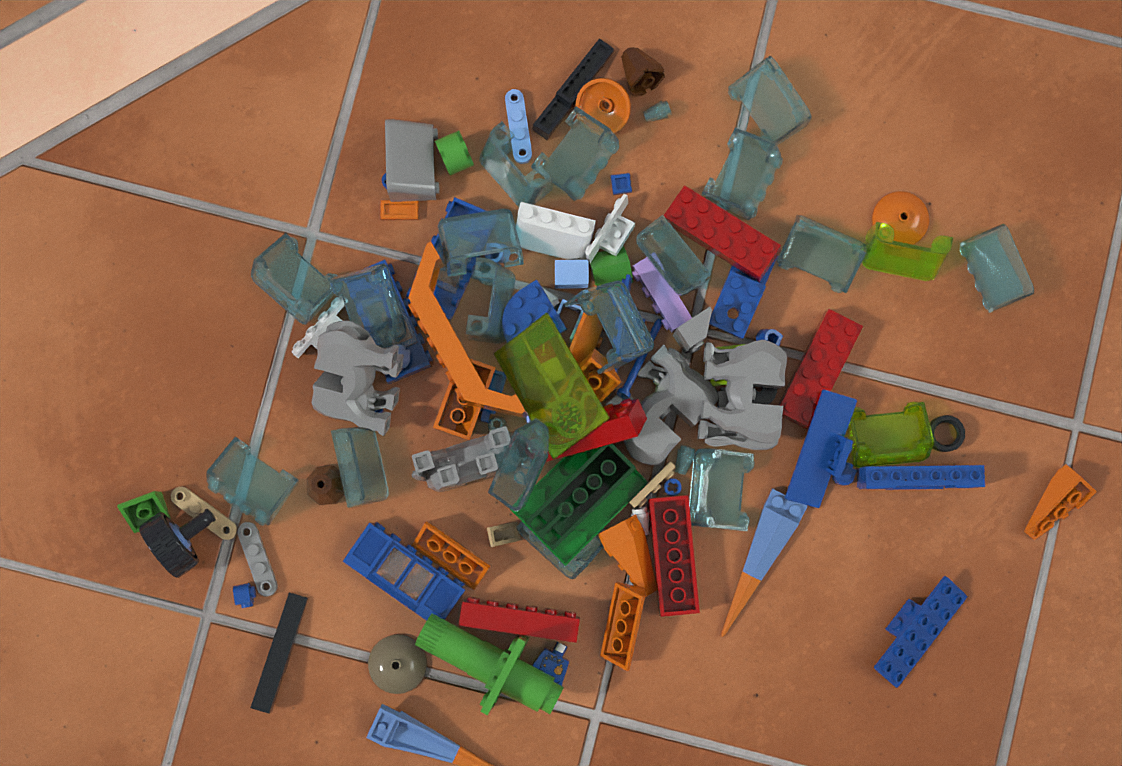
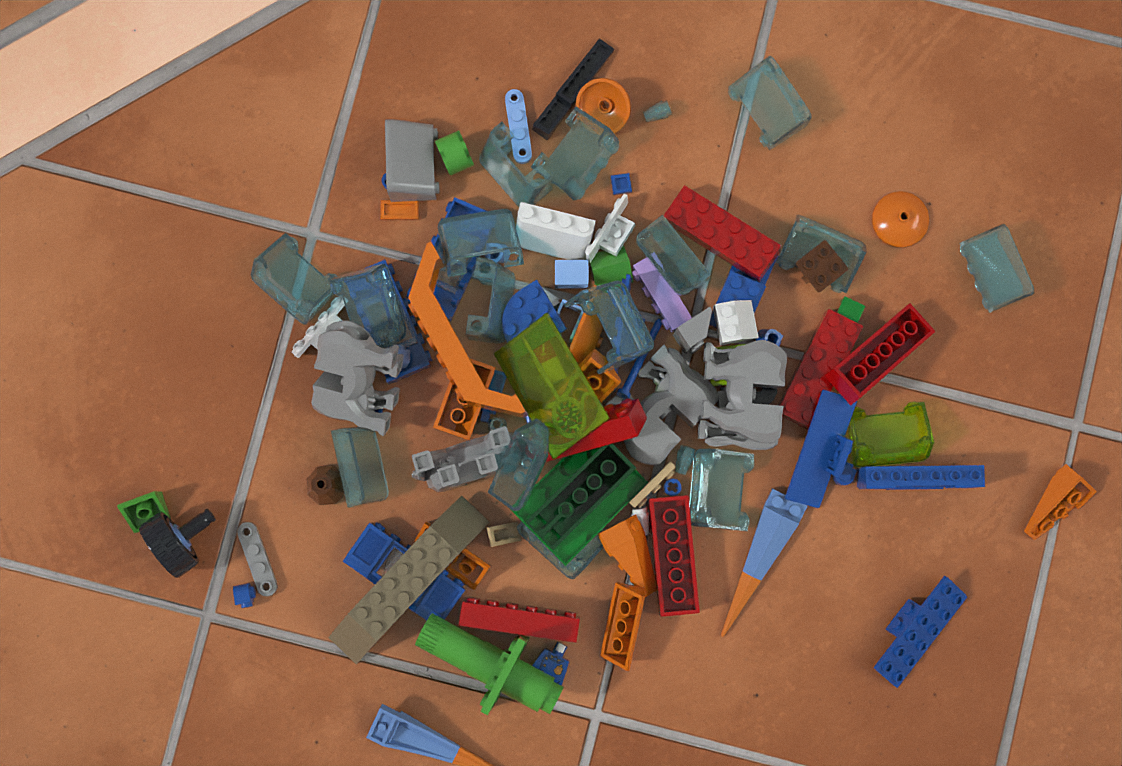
tan plate [171,487,238,540] -> none
clear light blue windscreen [206,437,299,526] -> none
black slope [250,592,308,714] -> none
dark tan dish [368,634,427,694] -> none
reddish brown cone [621,47,665,95] -> none
clear light blue windscreen [702,128,783,220] -> none
clear neon green windscreen [862,222,953,281] -> none
black tyre [926,415,965,452] -> none
none -> dark tan slope [328,496,490,664]
none -> white slope [713,300,759,346]
none -> reddish brown bracket [795,240,849,293]
none -> red brick [825,303,936,405]
none -> green panel [837,296,865,323]

